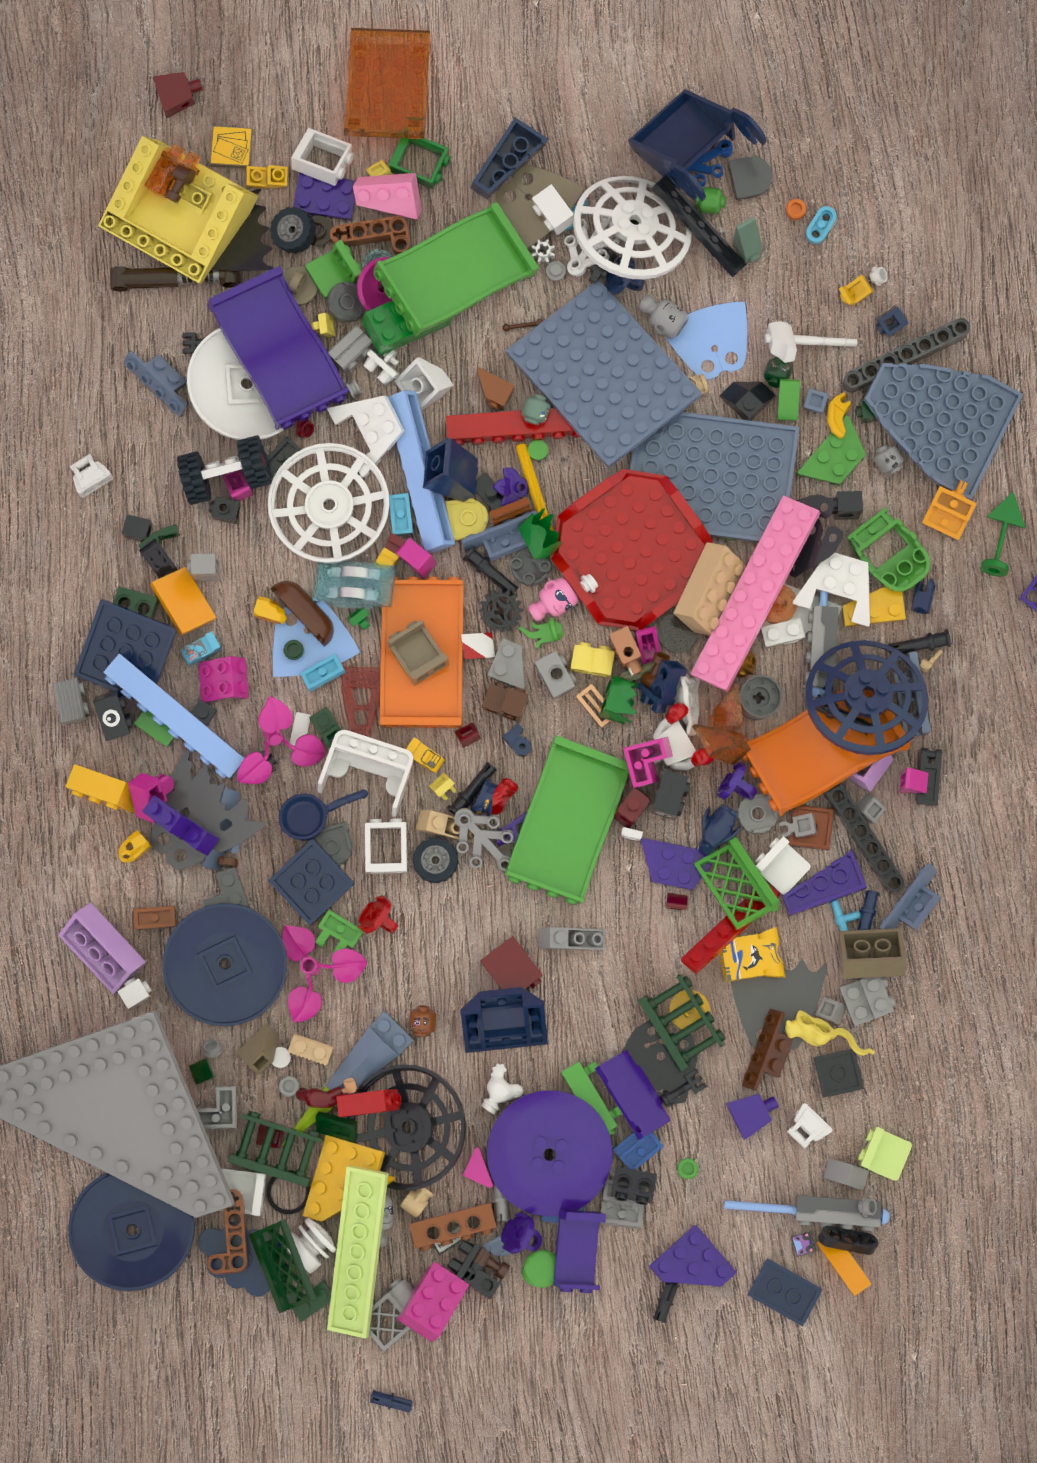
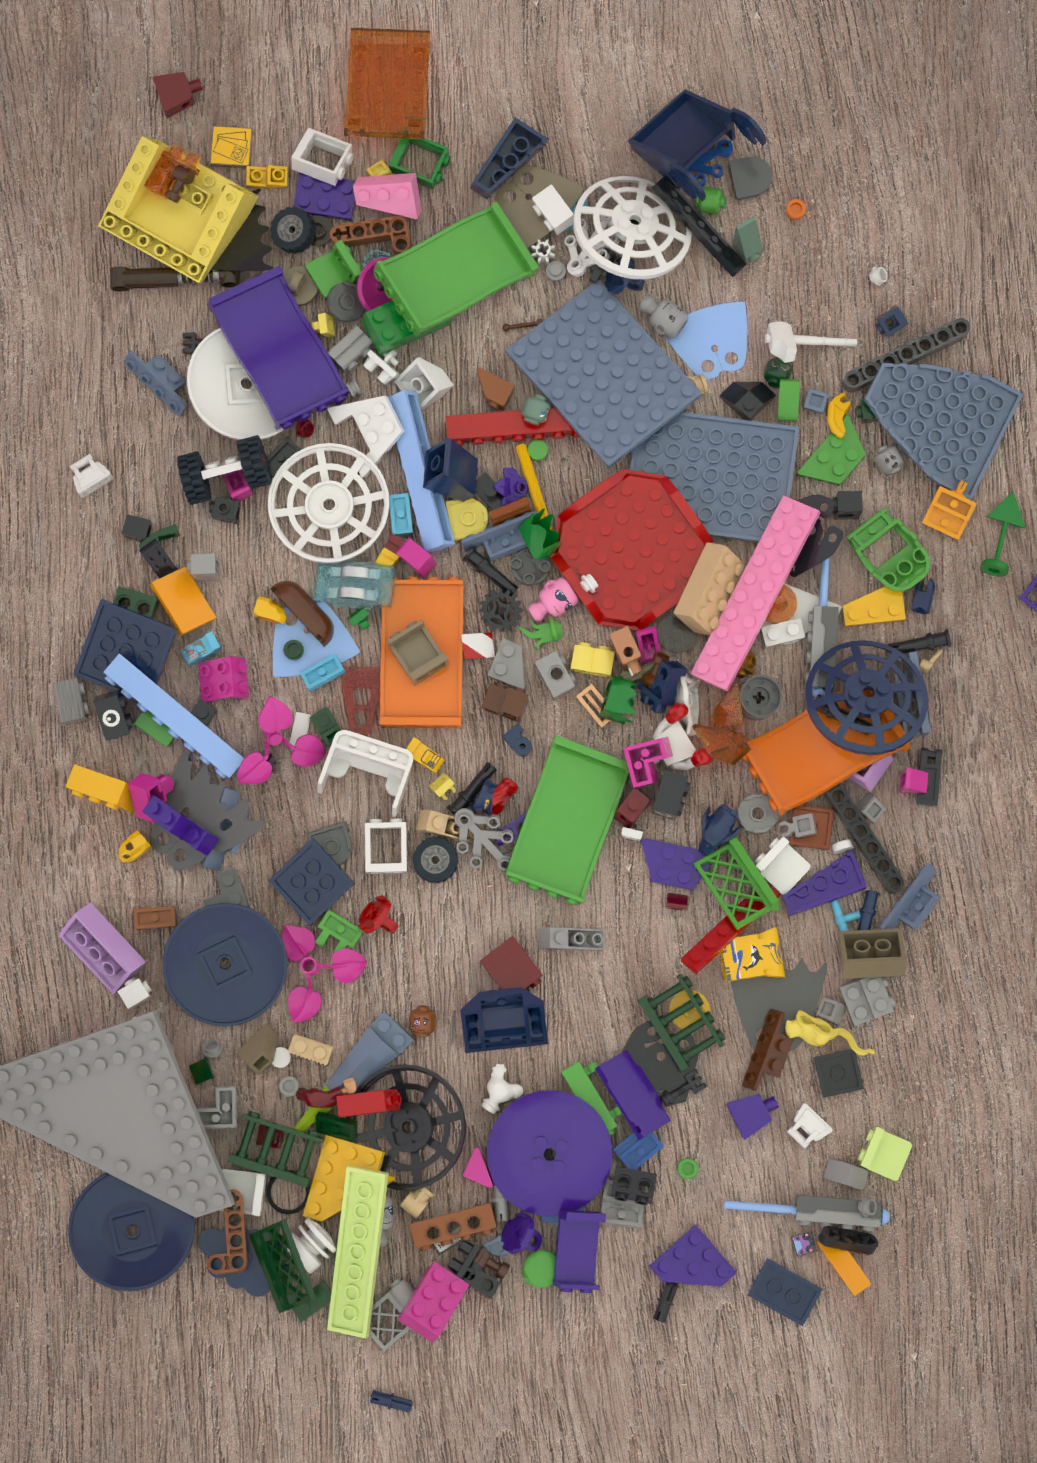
reddish brown tile [217,856,238,868] -> none
dark blue piece [278,789,368,841] -> none
dark red slope [455,723,481,748] -> none
dark purple tile [717,762,757,800] -> none
white wing [792,553,870,627] -> none
medium azure plate [806,206,837,244] -> none
yellow bracket [839,275,874,305] -> none
none -> white tile [832,839,854,854]

